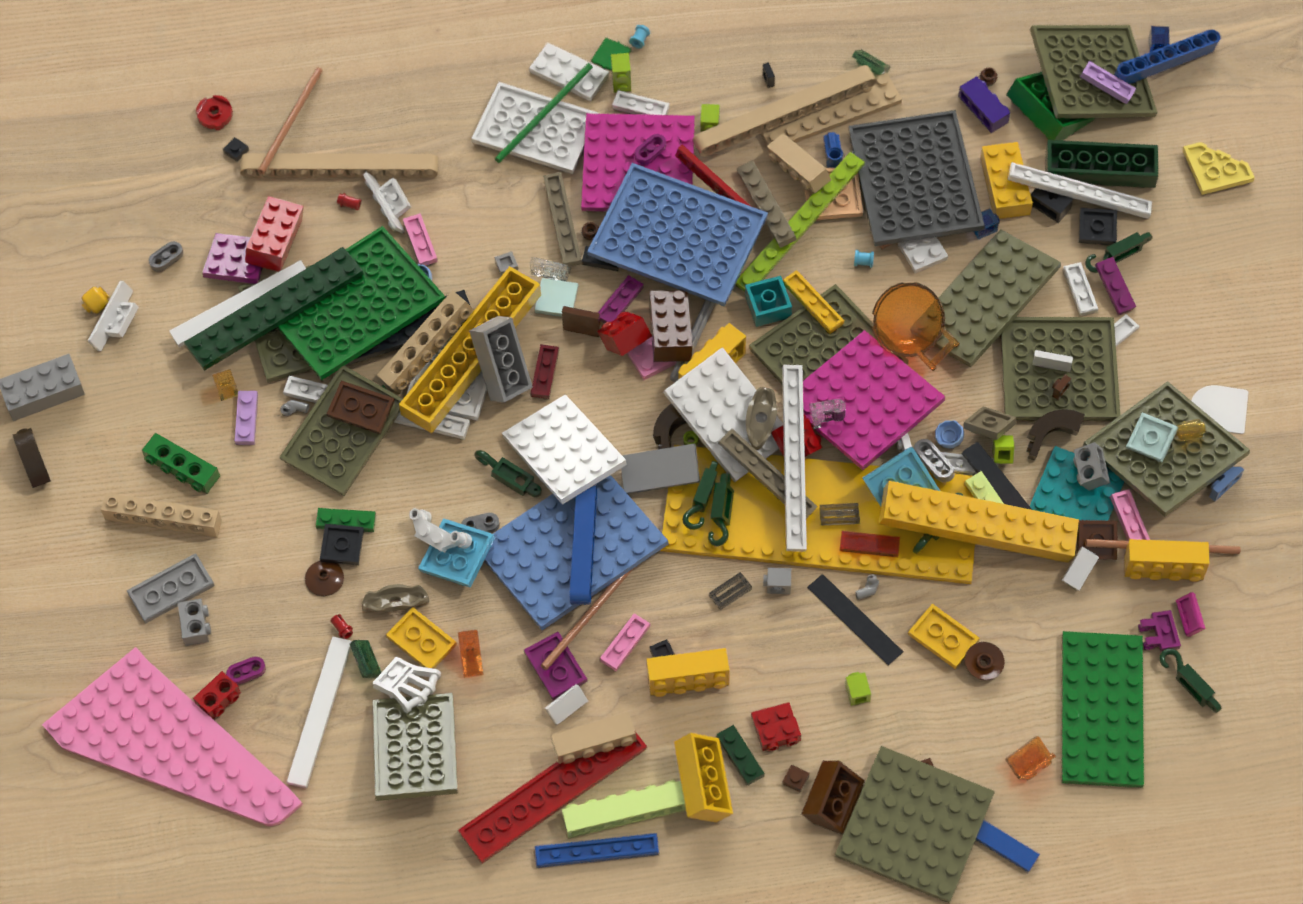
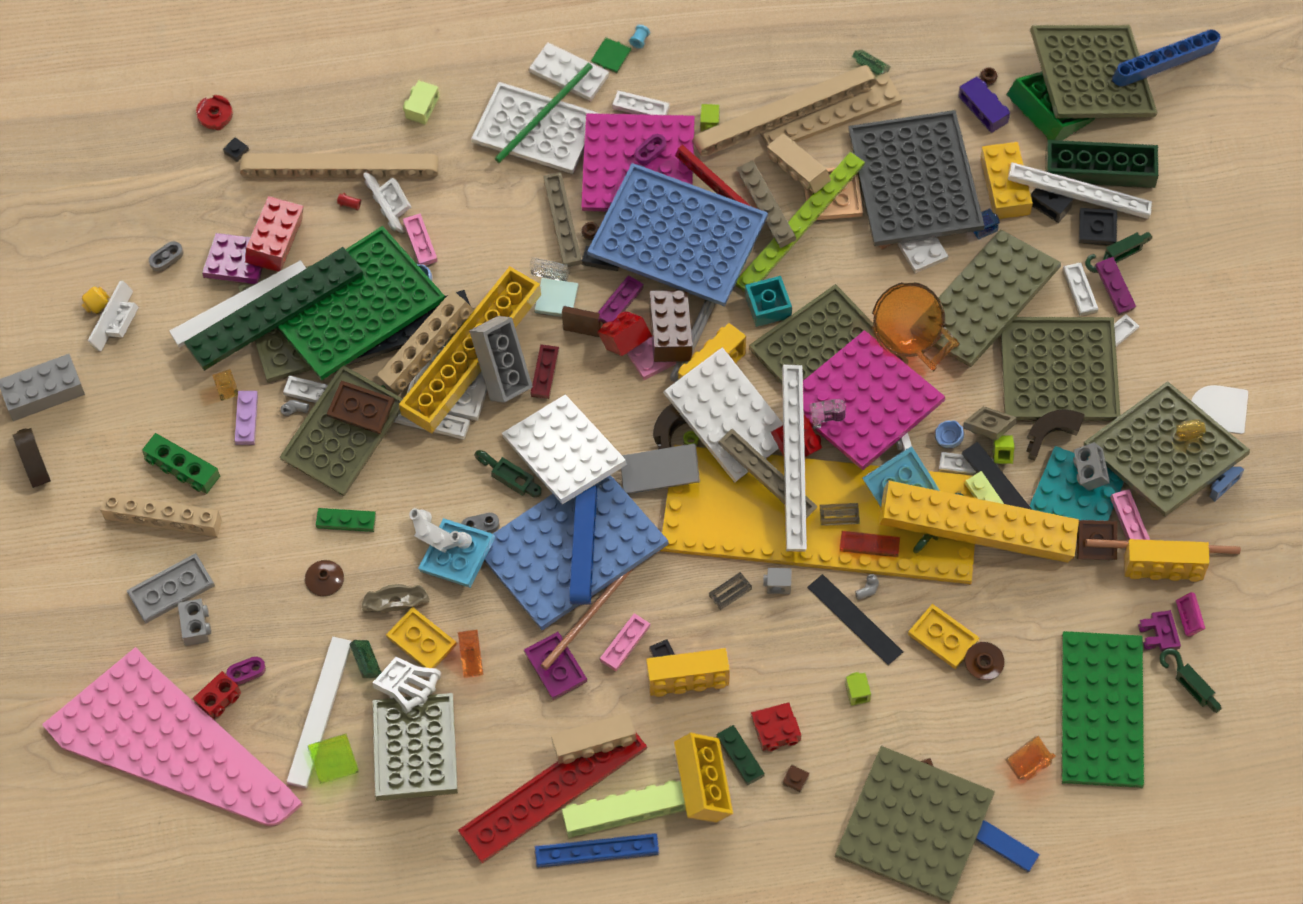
nougat piece [258,67,323,174] -> none
black plate [320,524,364,566] -> none
red pin [330,614,353,639] -> none
light grey plate [494,251,518,276] -> none
white tile [545,684,588,725] -> none
lime brick [611,53,631,93] -> none
dark green piece [682,461,718,530] -> none
dark green piece [708,473,734,546] -> none
dark tan piece [746,387,777,451] -> none
black tile [762,62,775,88] -> none
yellow tile [783,270,844,334] -> none
reddish brown slope [801,760,865,834] -> none
blue piece [823,132,843,168] -> none
medium azure bush [854,250,874,268] -> none
light grey plate [914,439,955,482] -> none
white tile [1032,350,1073,372] -> none
reddish brown plate [1052,375,1071,400] -> none
white tile [1061,547,1099,591] -> none
lavender plate [1080,61,1136,104] -> none
light aqua tile [1126,412,1178,463] -> none
clear blue brick [1149,26,1170,52] -> none
light yellow plate [1182,142,1255,195] -> none
none -> clear neon green tile [307,734,359,784]
none -> yellowish green brick [403,80,440,125]

